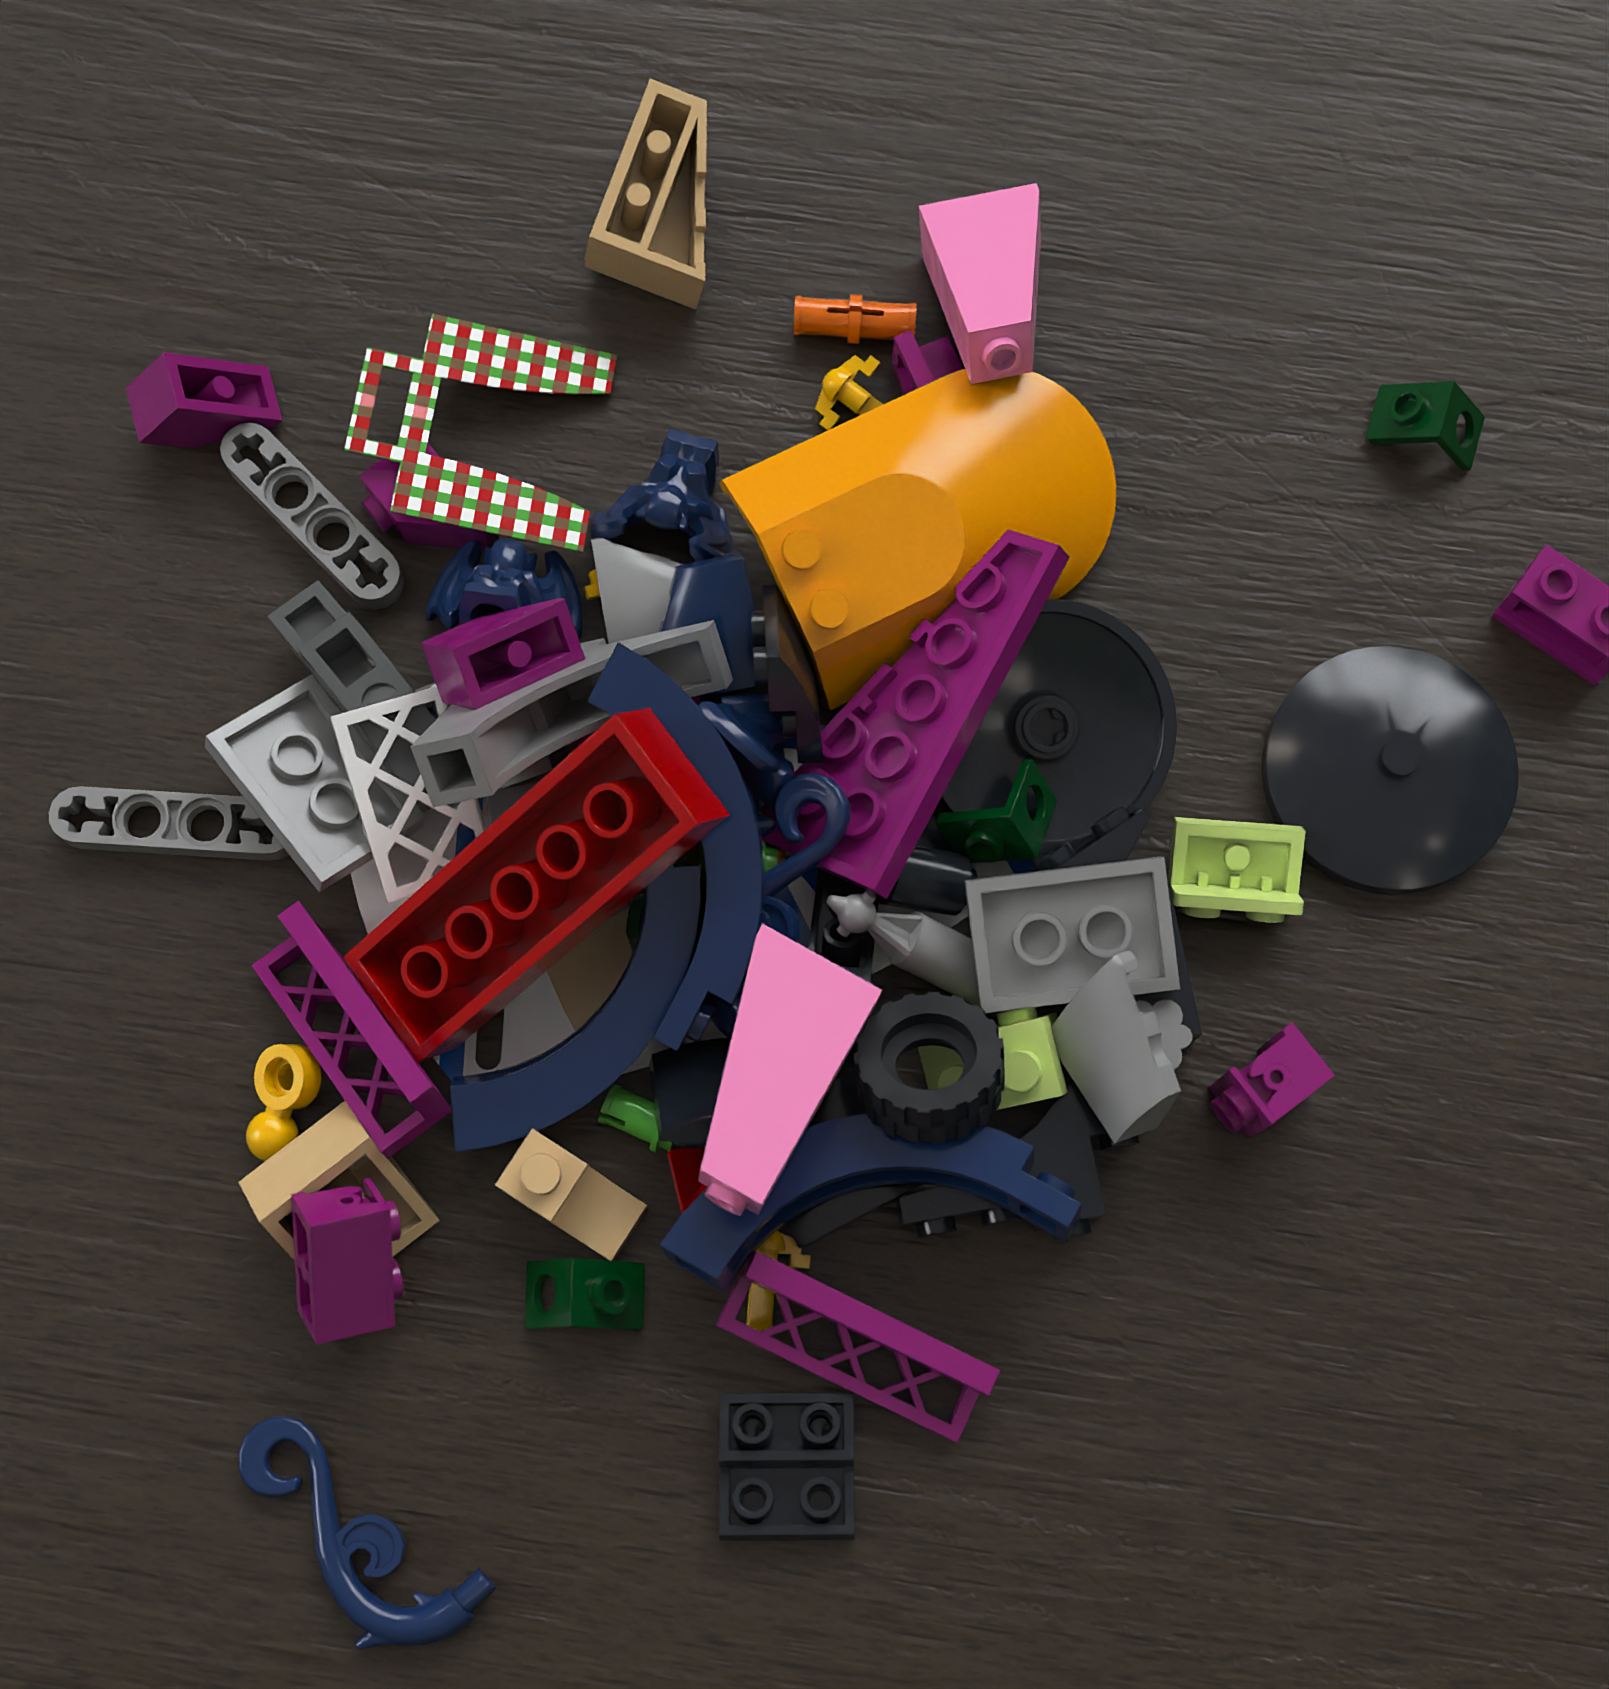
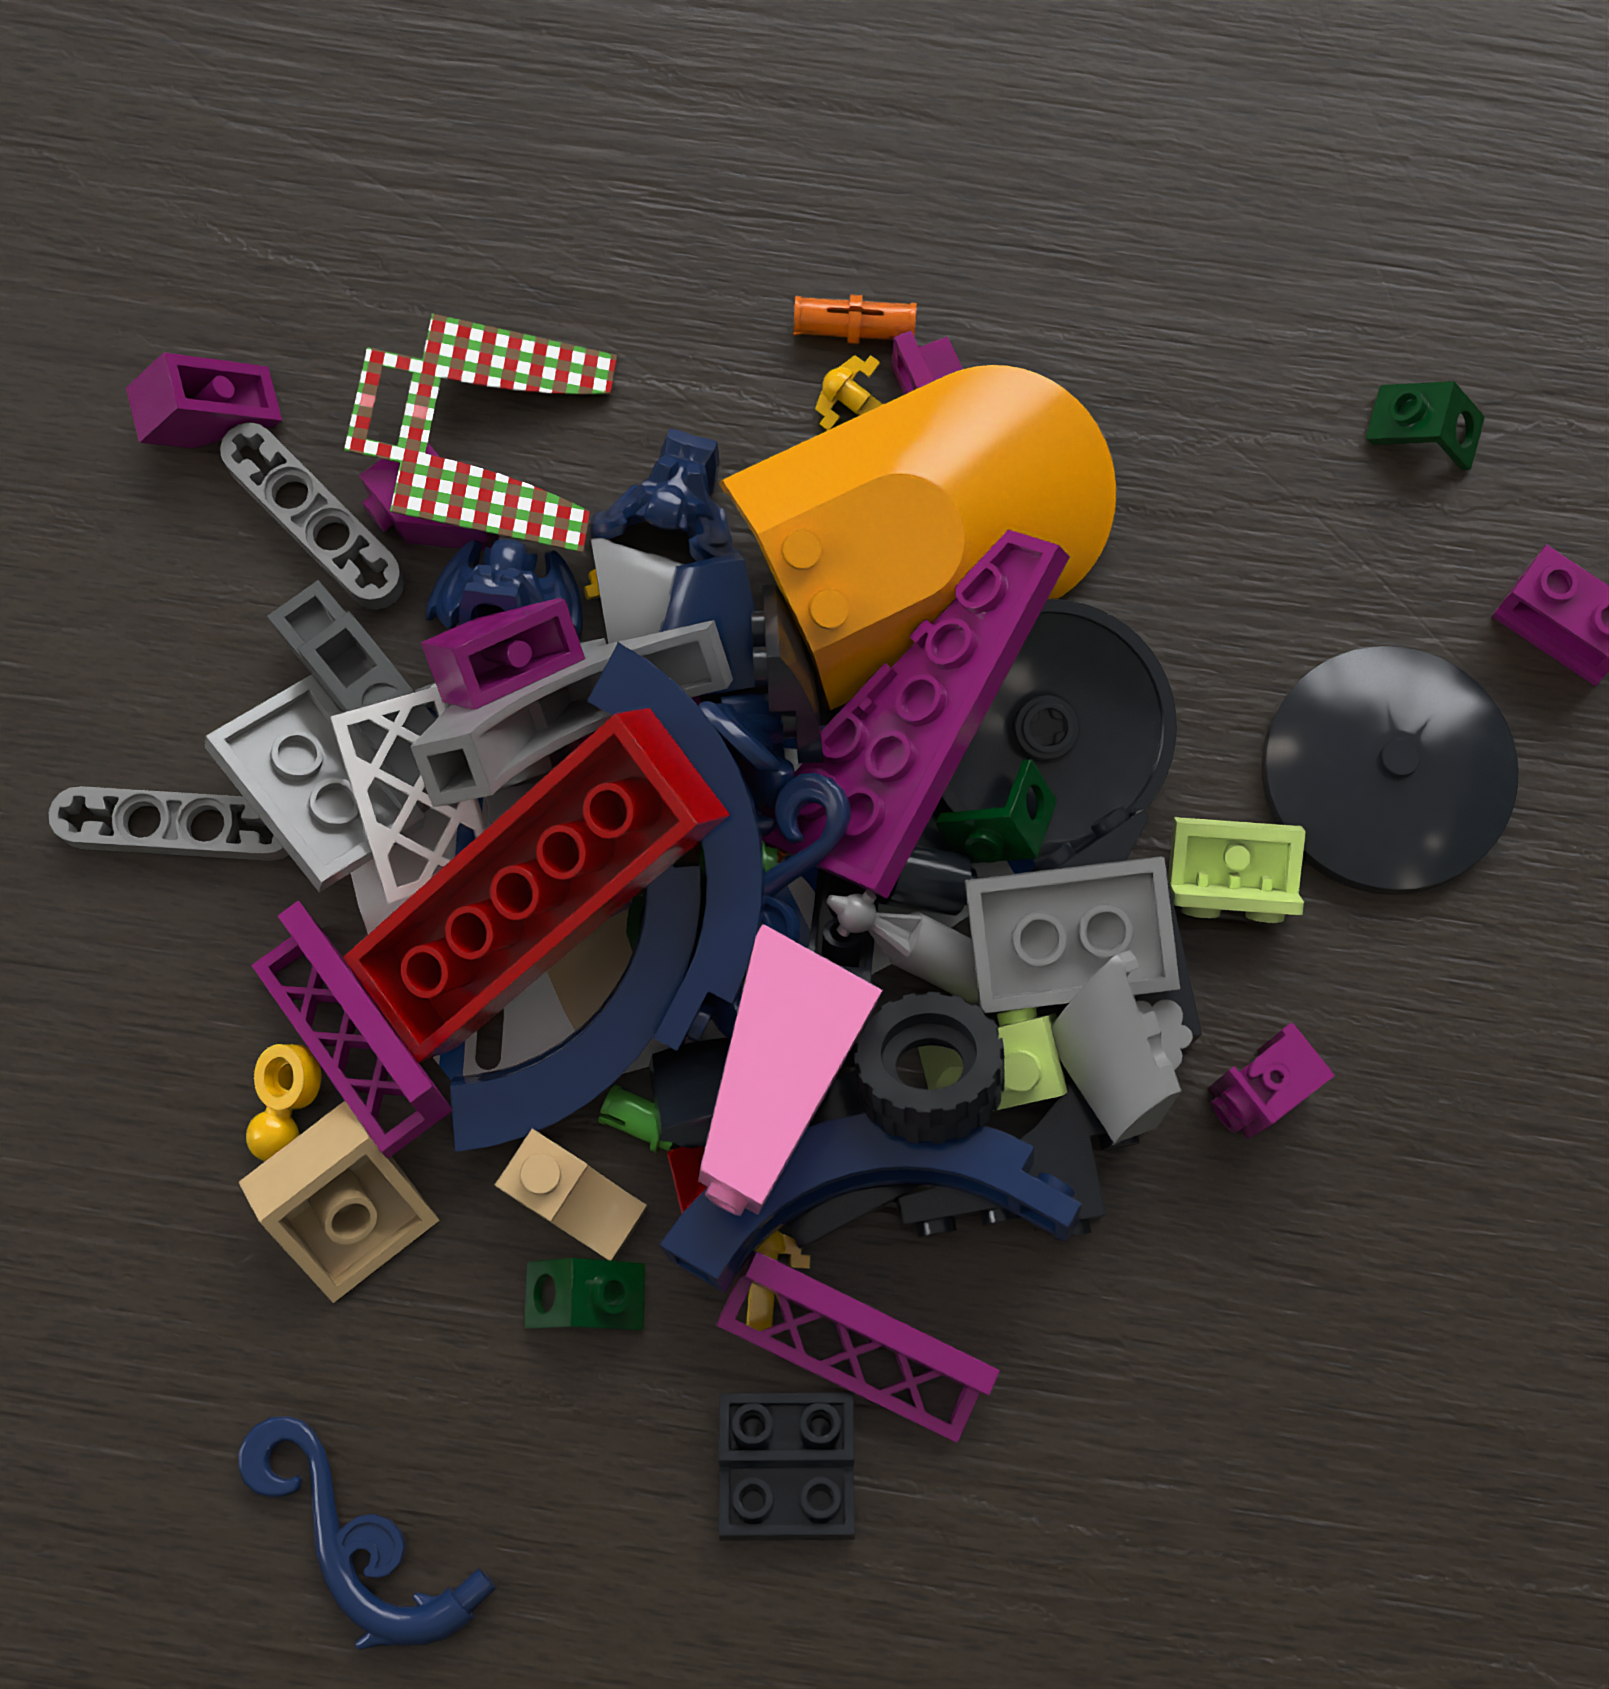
magenta hinge [291,1178,403,1345] -> none
tan wedge [584,78,707,310] -> none
bright pink slope [919,183,1041,384] -> none

